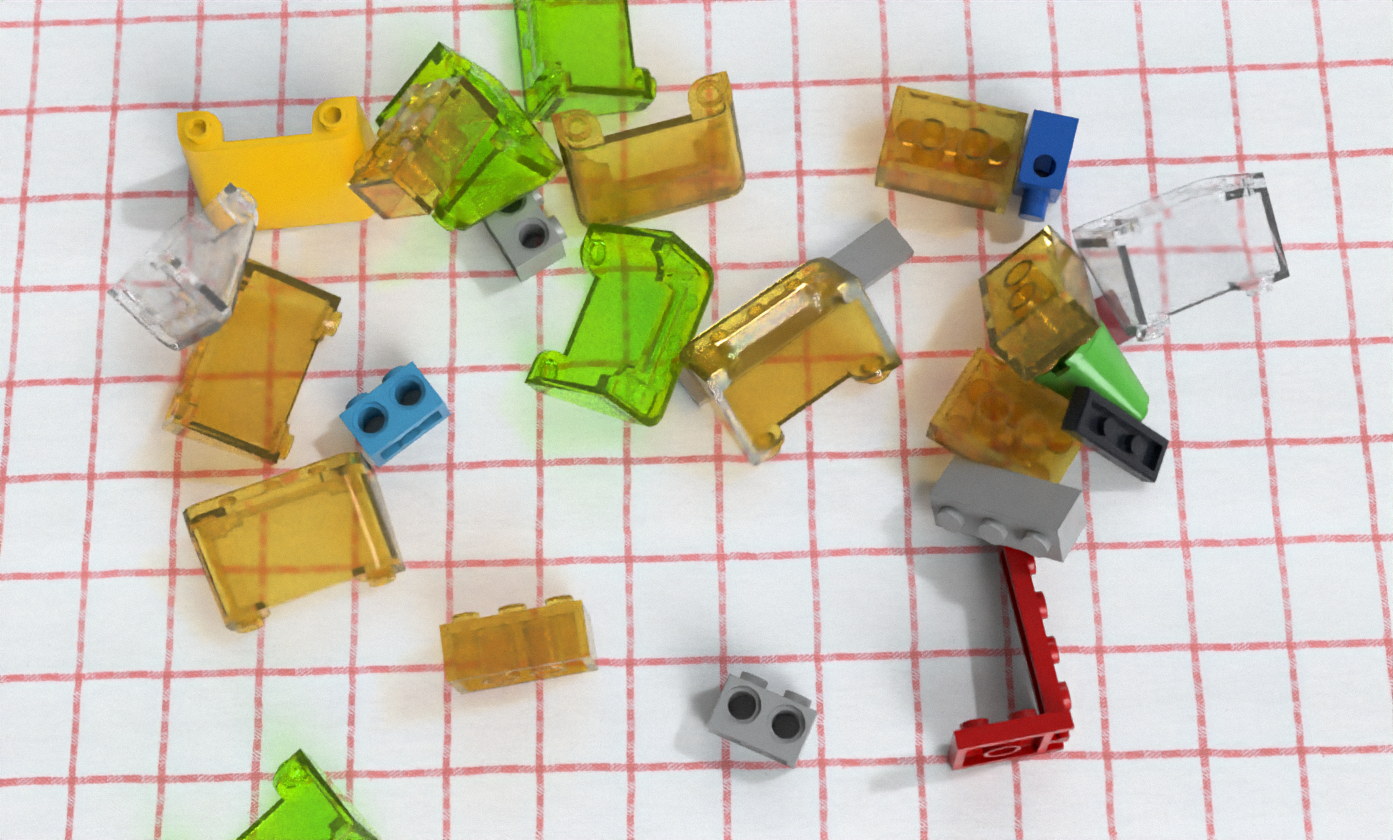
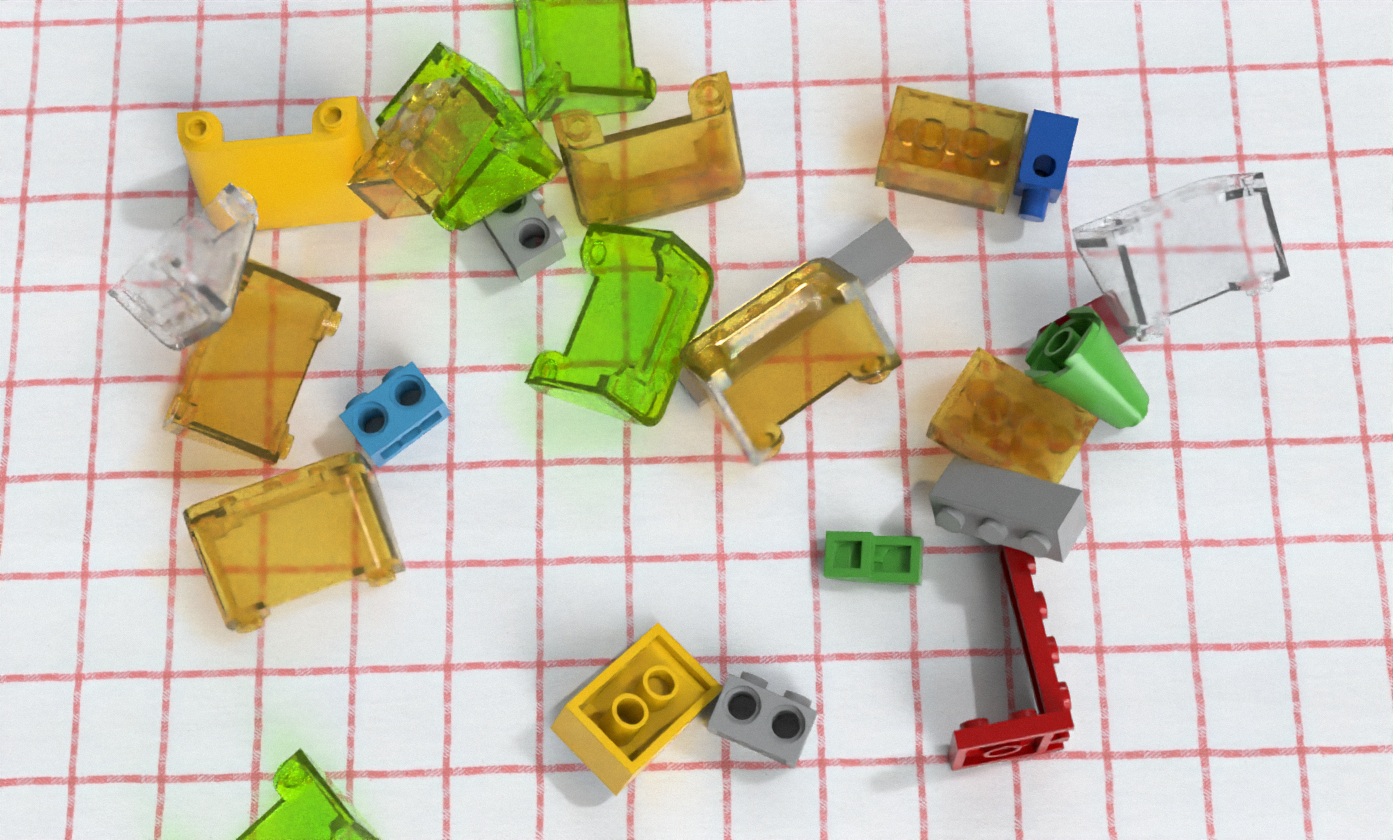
clear yellow brick [439,595,599,694] -> none
clear yellow brick [978,225,1101,383] -> none
black tile [1060,386,1169,483] -> none
none -> yellow slope [550,623,723,796]
none -> bright green slope [823,531,924,586]

